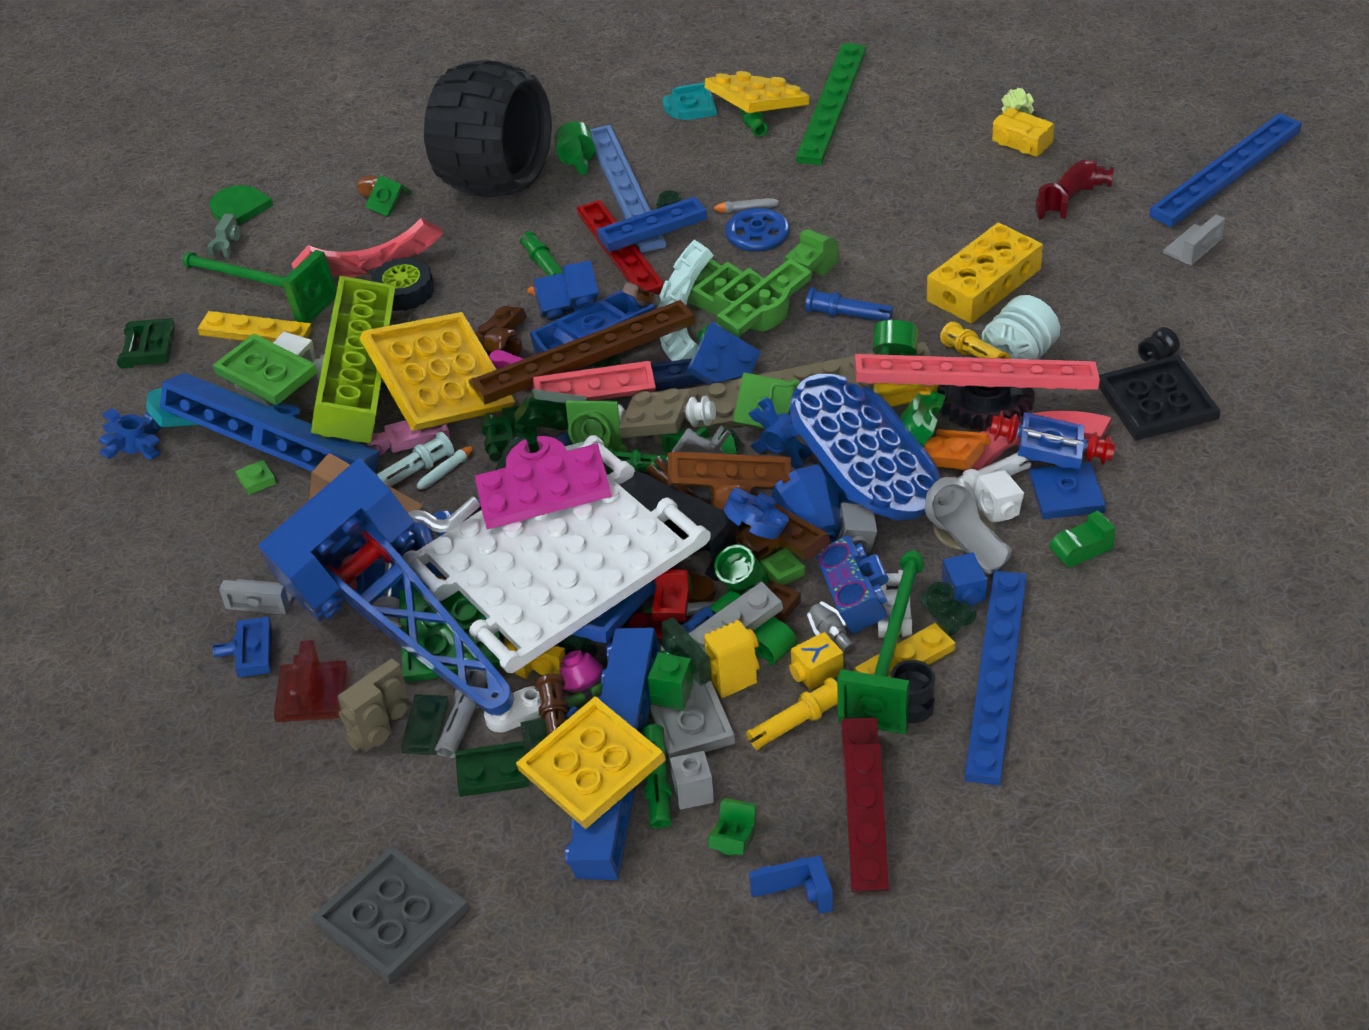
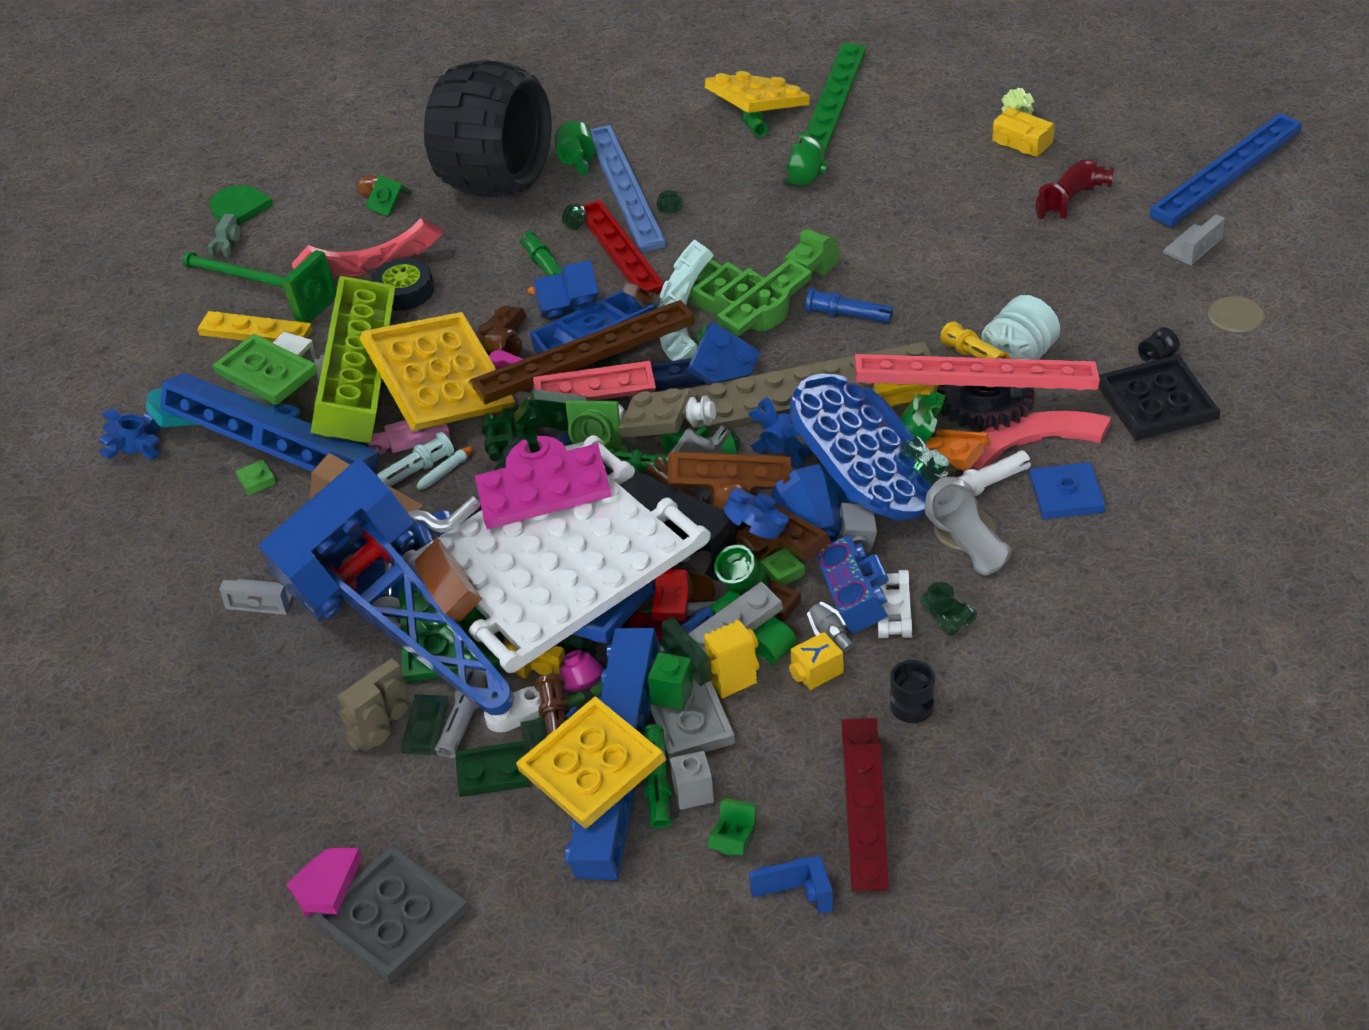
dark green plate [117,318,175,369] -> none
blue plate [213,616,272,678] -> none
clear red bracket [274,640,348,722] -> none
blue plate [597,196,707,252] -> none
teal tile [663,82,717,120] -> none
light grey piece [714,198,780,213] -> none
blue plate [725,208,790,251] -> none
bright green hat [733,372,800,429] -> none
yellow pin [746,677,838,751] -> none
green tile [837,550,925,735] -> none
yellow plate [855,623,956,677] -> none
green piece [872,320,919,356] -> none
yellow brick [927,222,1043,324] -> none
blue brick [942,552,987,607] -> none
blue plate [965,570,1027,785] -> none
white brick [974,470,1024,524] -> none
blue plate [989,411,1116,469] -> none
green leg [1049,510,1116,568] -> none
none -> dark pink slope [286,848,362,918]
none -> dark orange slope [414,538,483,623]
none -> clear green plate [562,204,586,230]
none -> green cylinder [783,132,828,186]
none -> plate [902,436,957,485]
none -> dark tan piece [1208,296,1265,332]

